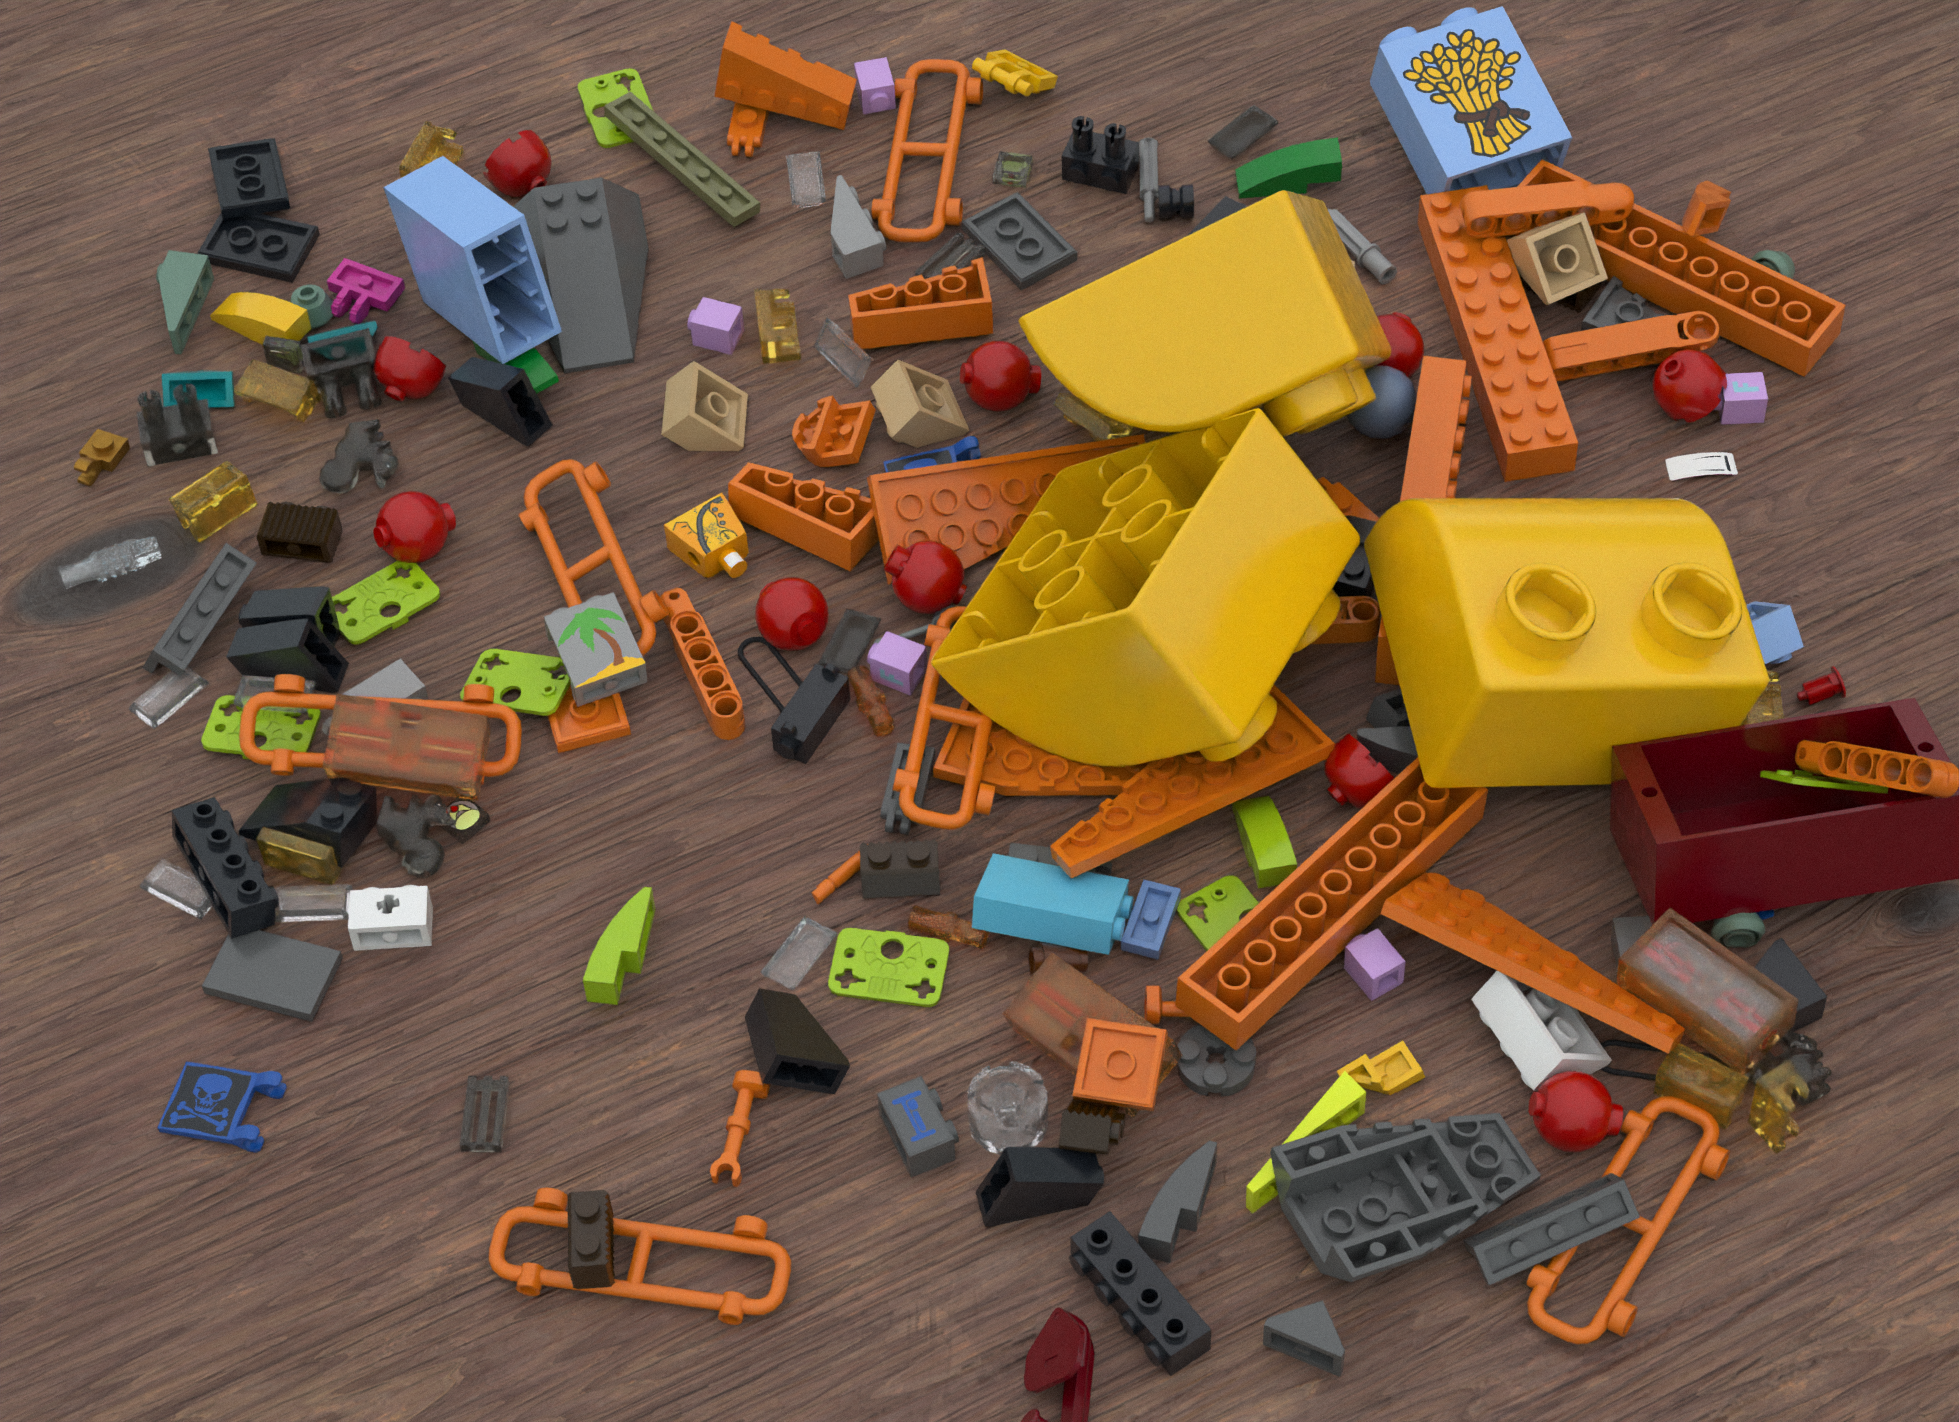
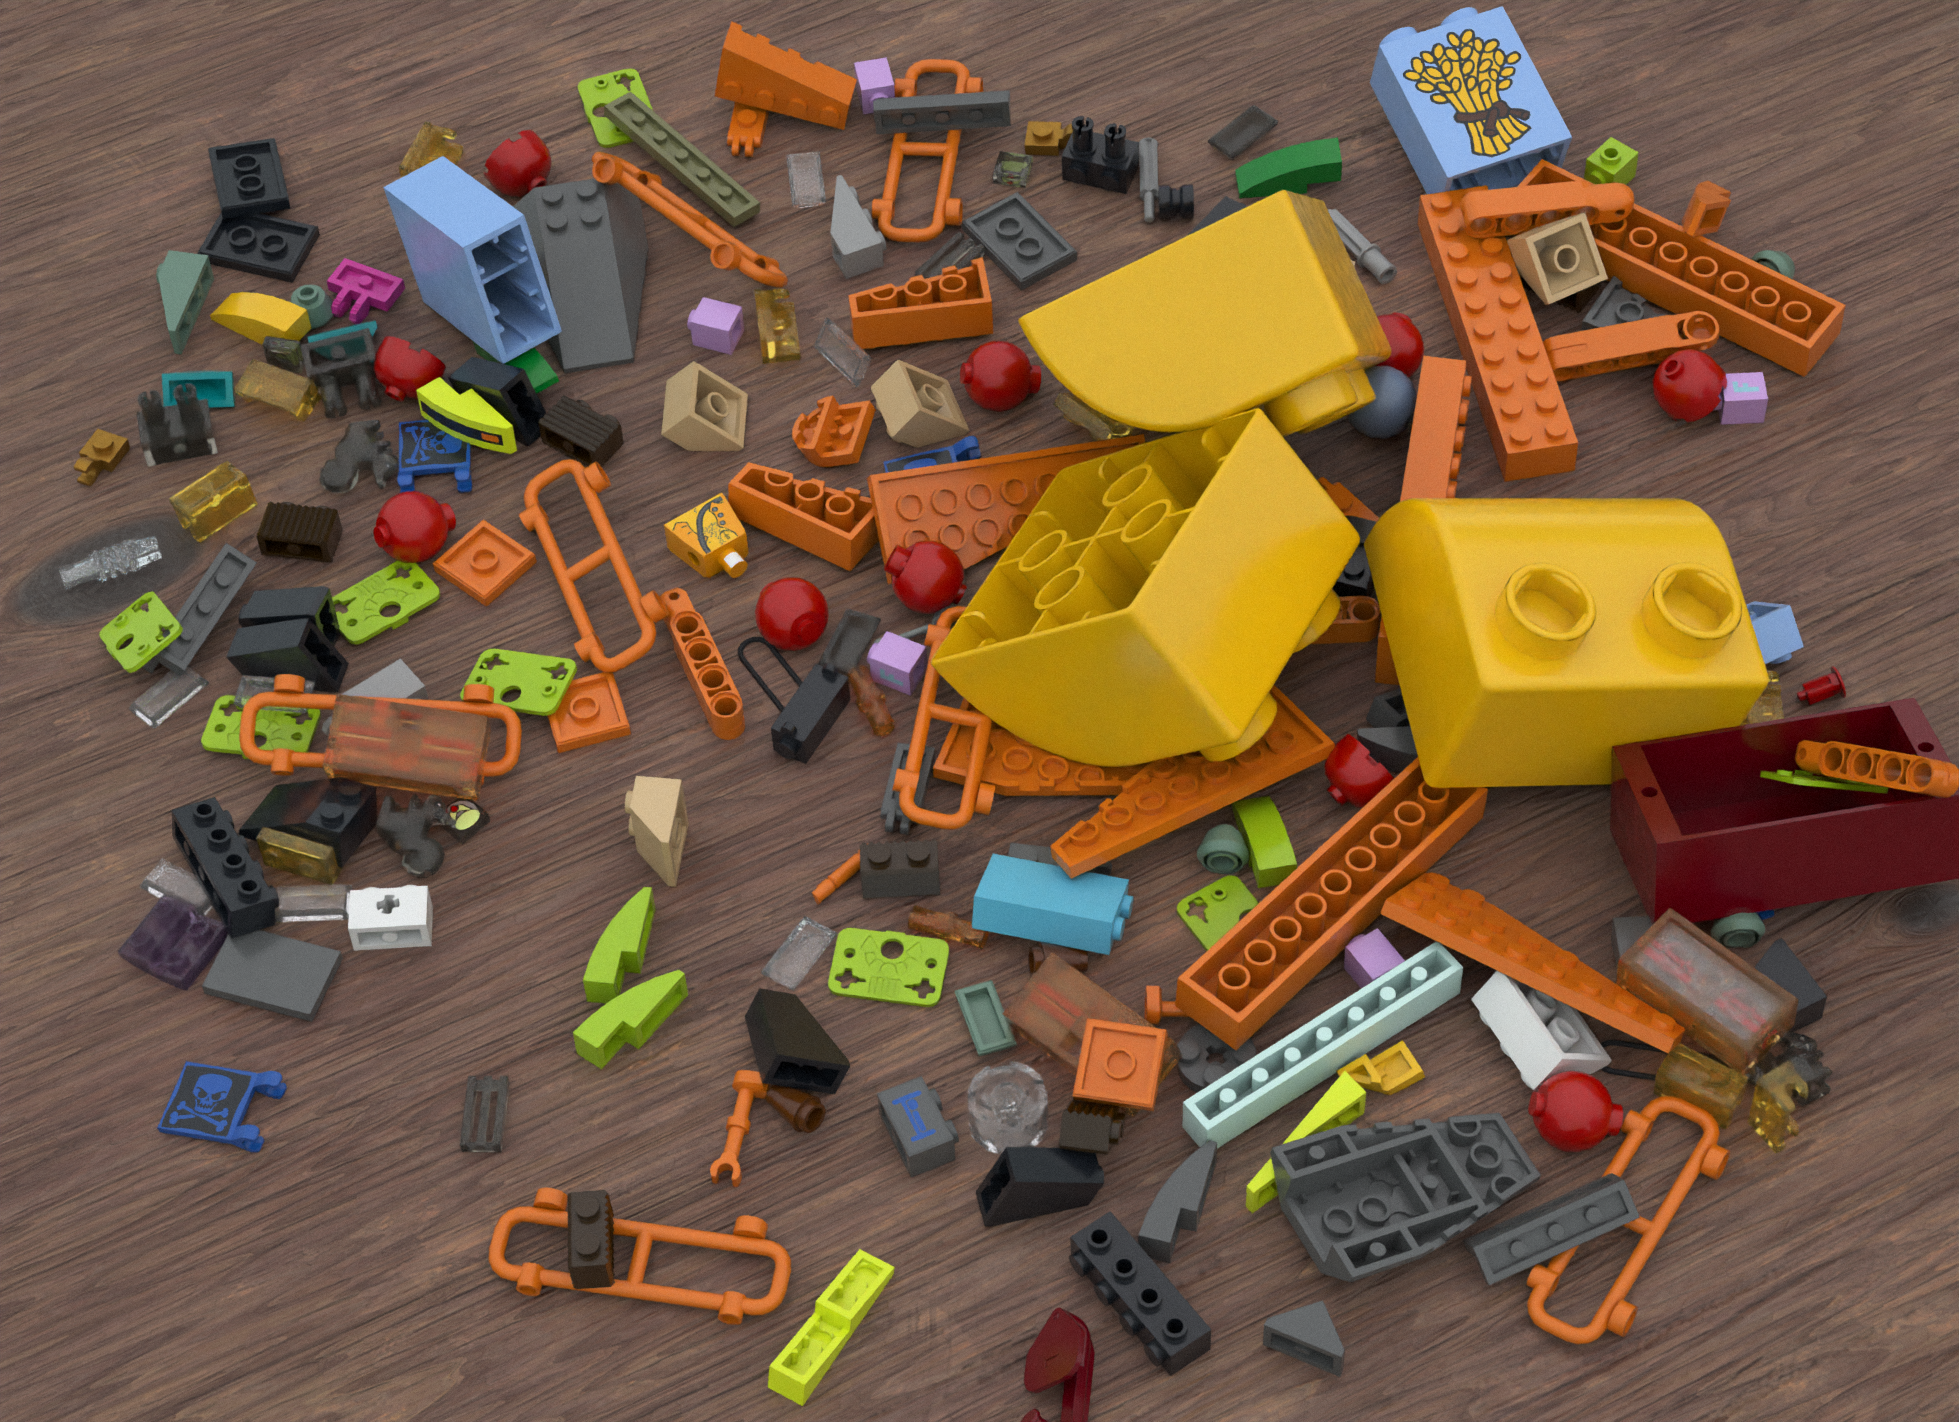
light grey panel [544,592,647,707] -> none
yellow plate [972,49,1058,97] -> none
medium blue plate [1121,880,1181,960] -> none
white sticker [1665,452,1738,481] -> none
none -> lime axle [99,591,183,673]
none -> clear purple slope [118,895,228,991]
none -> flag [397,420,472,493]
none -> neon yellow slope [416,377,517,454]
none -> orange tile [433,519,537,607]
none -> dark brown brick [539,396,624,467]
none -> lime slope [573,970,688,1069]
none -> orange bar [592,152,788,288]
none -> tan slope [625,776,689,887]
none -> reddish brown cone [766,1085,826,1133]
none -> neon yellow slope [768,1249,895,1406]
none -> dark grey fence [873,90,1011,134]
none -> sand green tile [954,980,1017,1056]
none -> pearl gold plate [1024,121,1073,156]
none -> light aqua brick [1182,941,1463,1149]
none -> sand green cone [1197,824,1250,874]
none -> lime brick [1584,137,1639,185]

